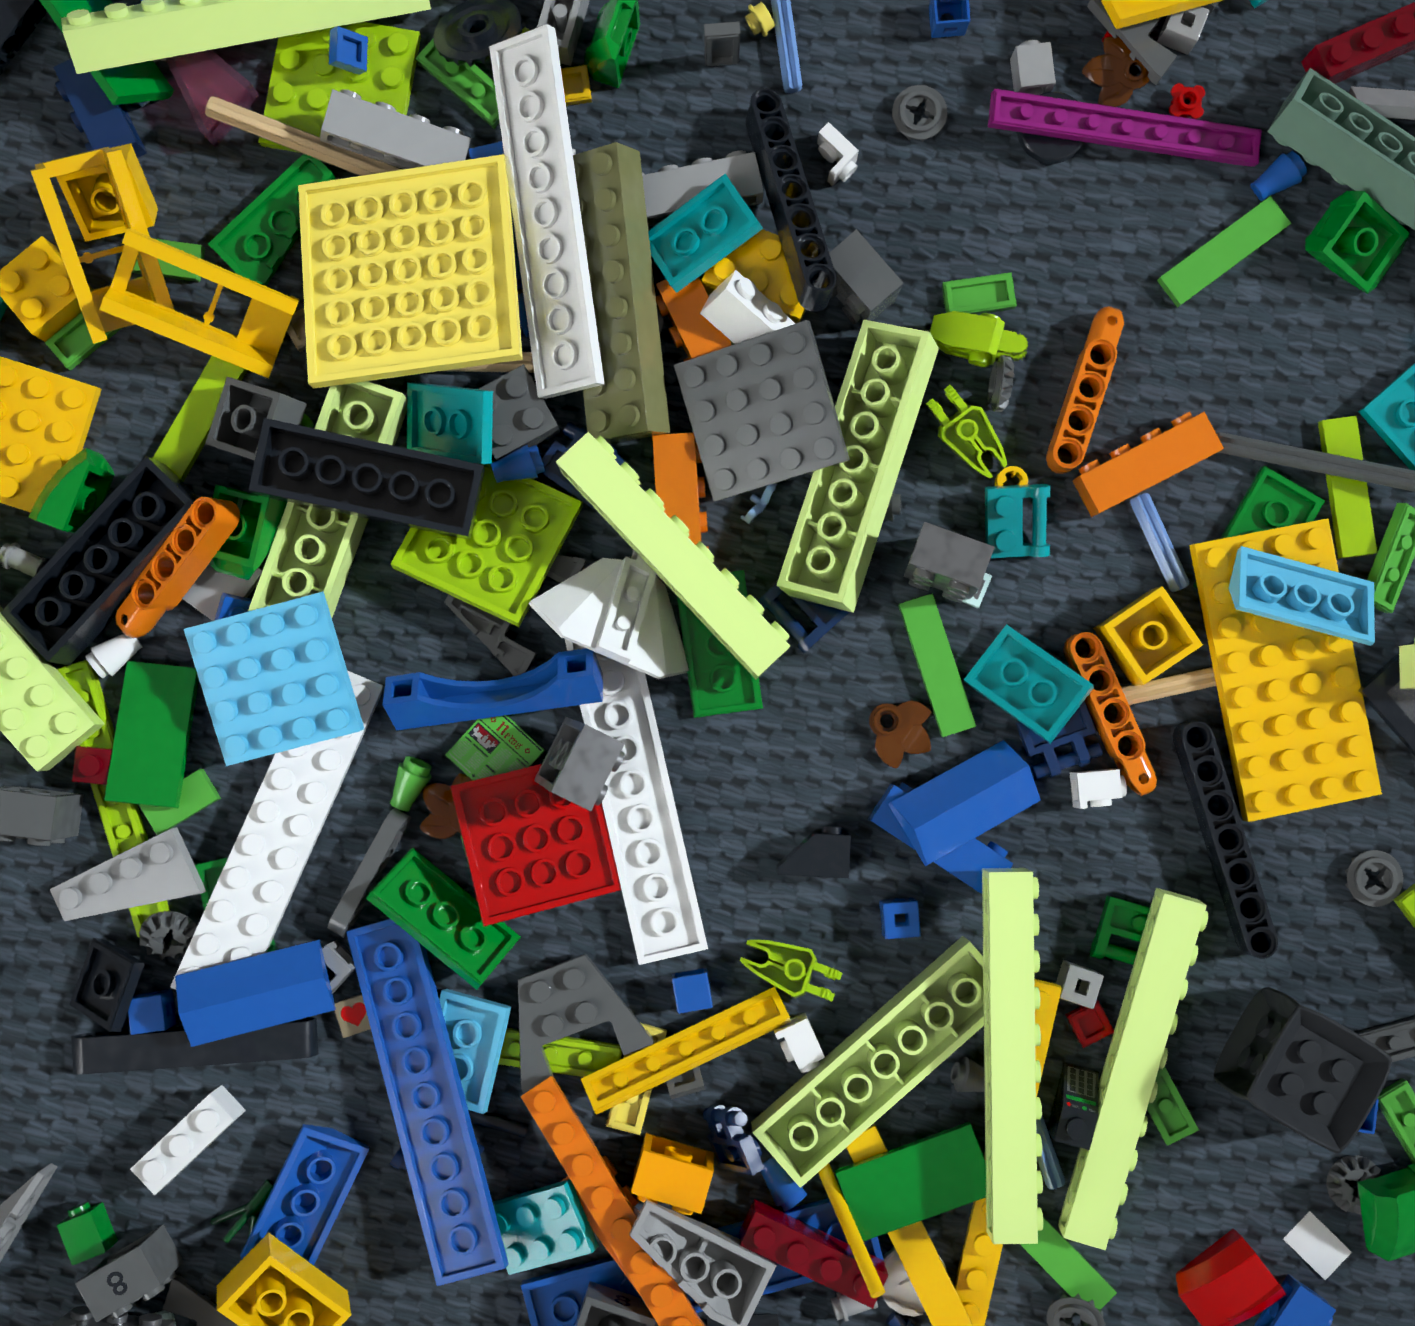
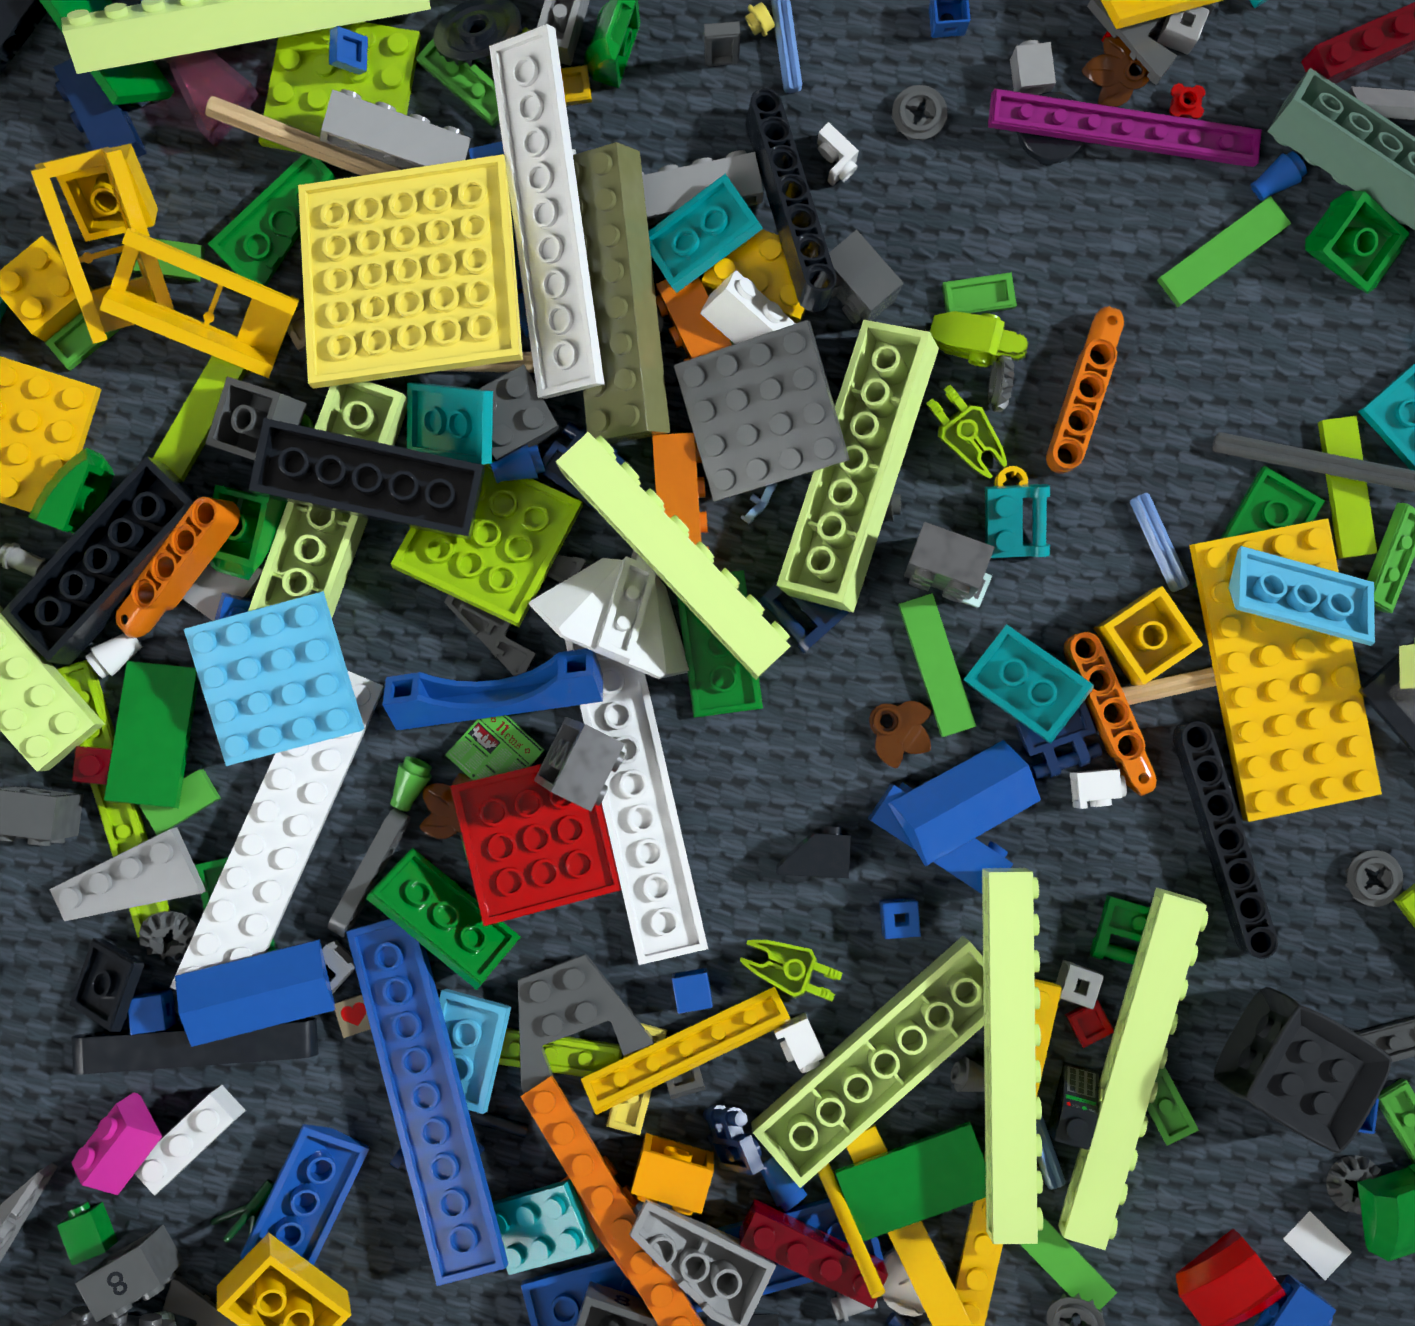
orange brick [1073,411,1224,517] -> none
none -> dark pink slope [71,1092,162,1195]

